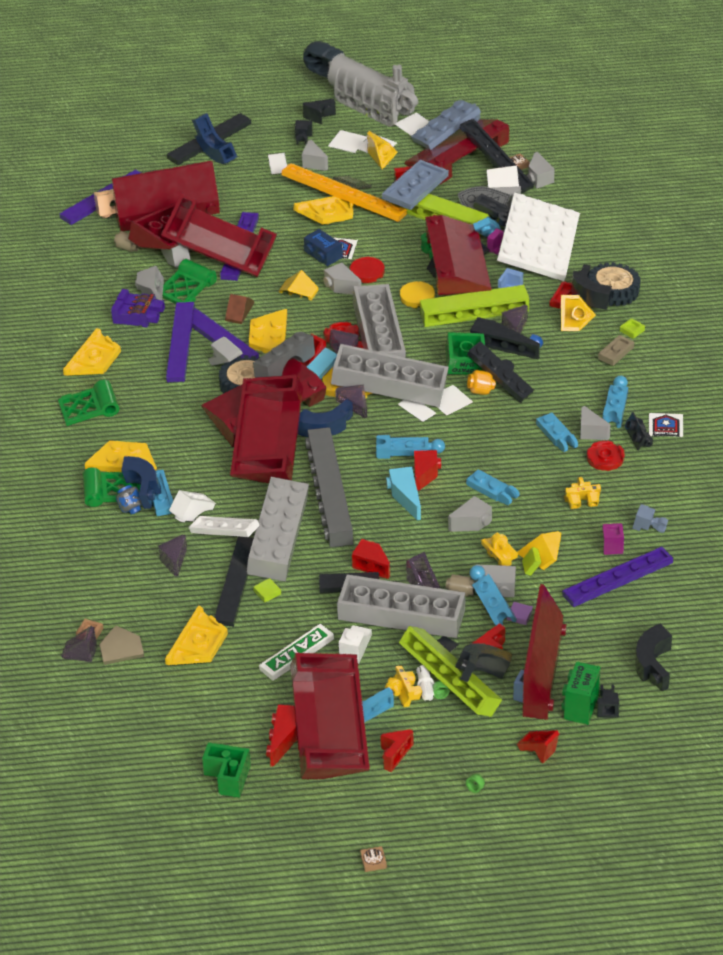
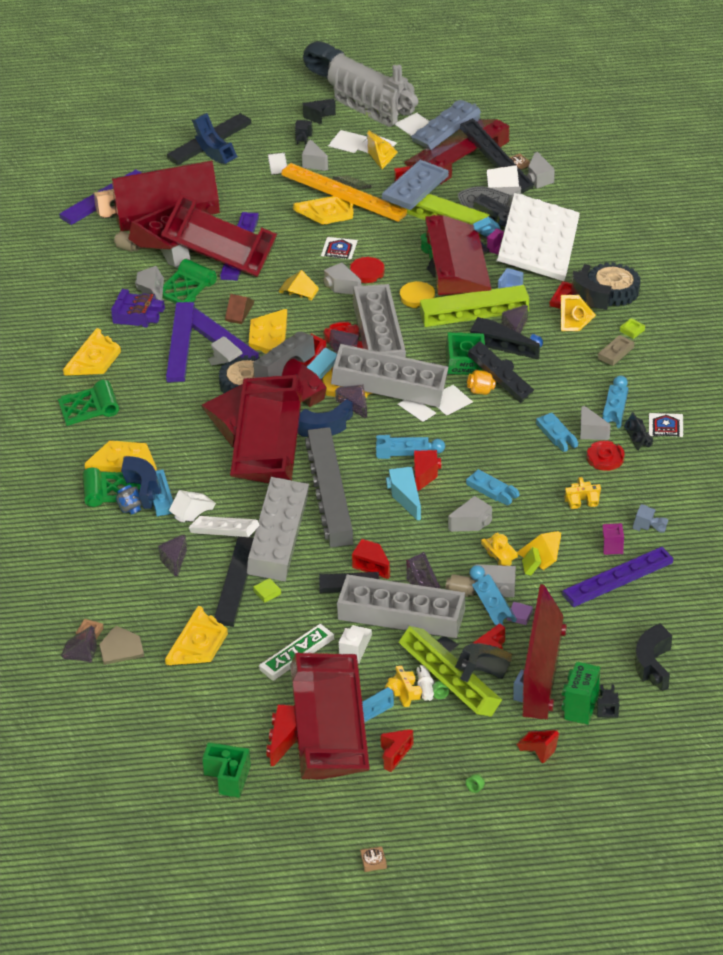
dark blue brick [304,229,343,266] -> none

